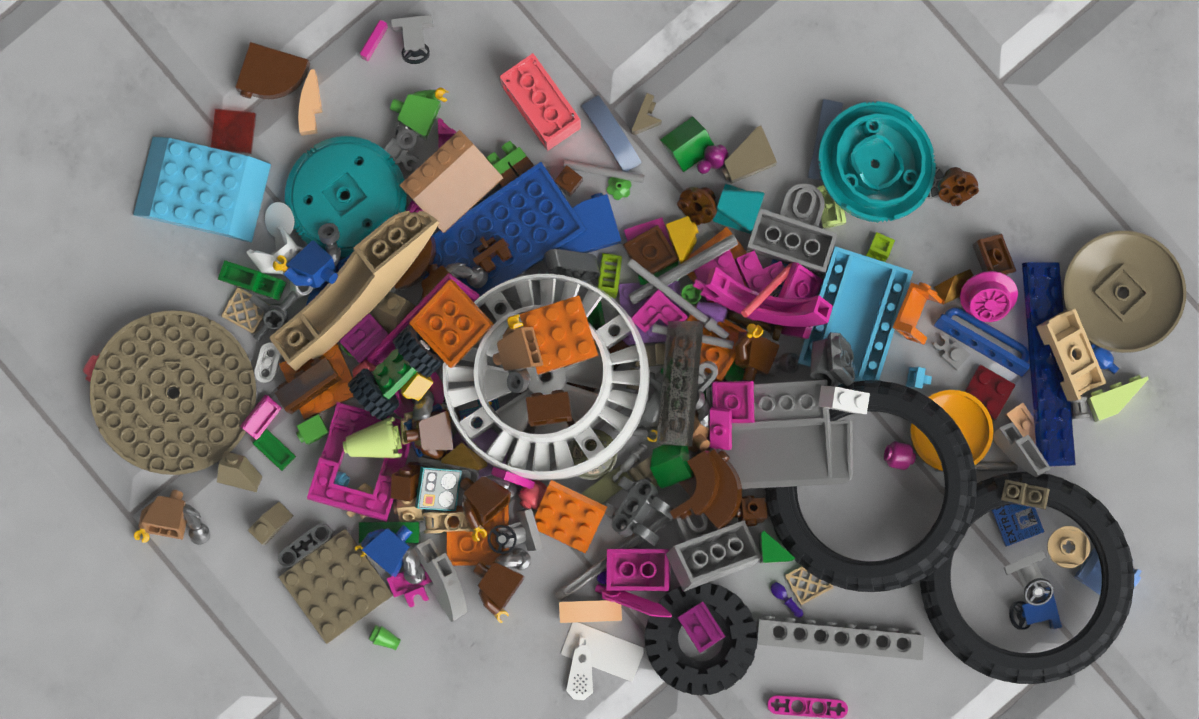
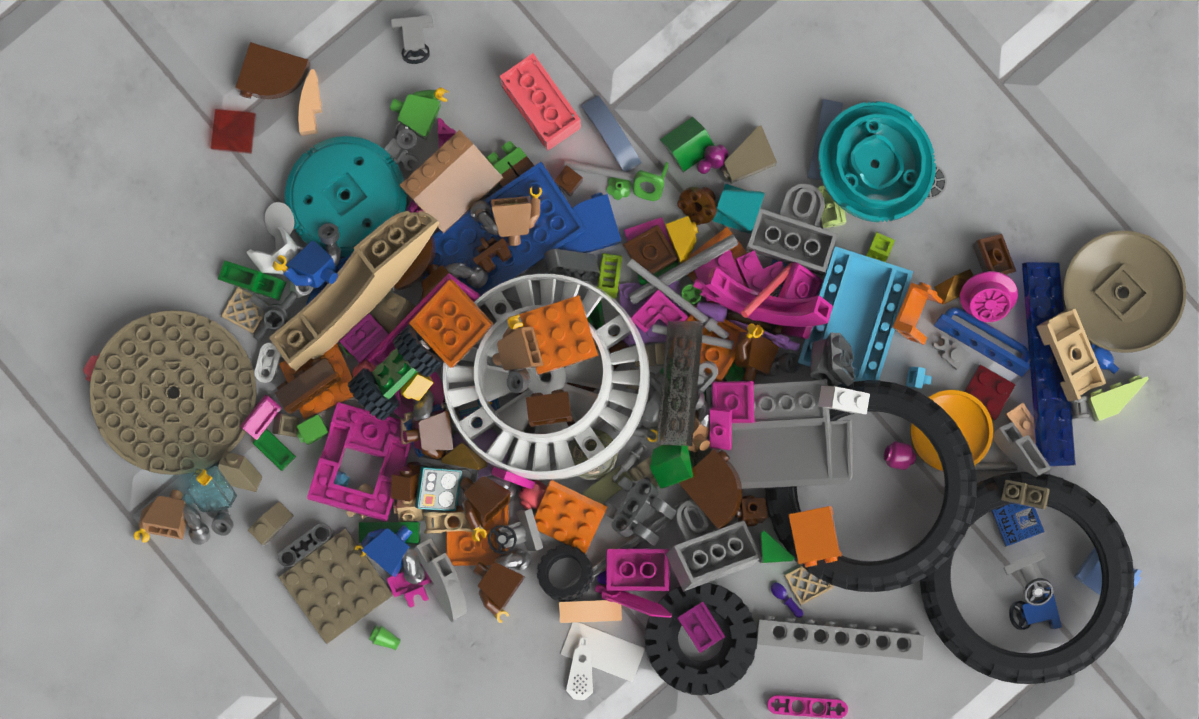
medium azure slope [133,137,271,243] -> none
yellowish green cone [343,417,402,458] -> none
dark pink tile [360,20,388,62] -> none
dark tan slope [631,93,662,135] -> none
reddish brown arch [670,450,720,520] -> none
reddish brown plate [937,167,979,206] -> none
tan plate [1047,526,1090,568] -> none
none -> clear light blue torso [184,466,237,536]
none -> dark tan slope [272,414,300,437]
none -> medium nougat torso [471,187,542,246]
none -> black tyre [537,545,593,602]
none -> bright green piece [633,162,669,201]
none -> medium lavender piece [726,319,800,351]
none -> orange panel [789,506,842,567]

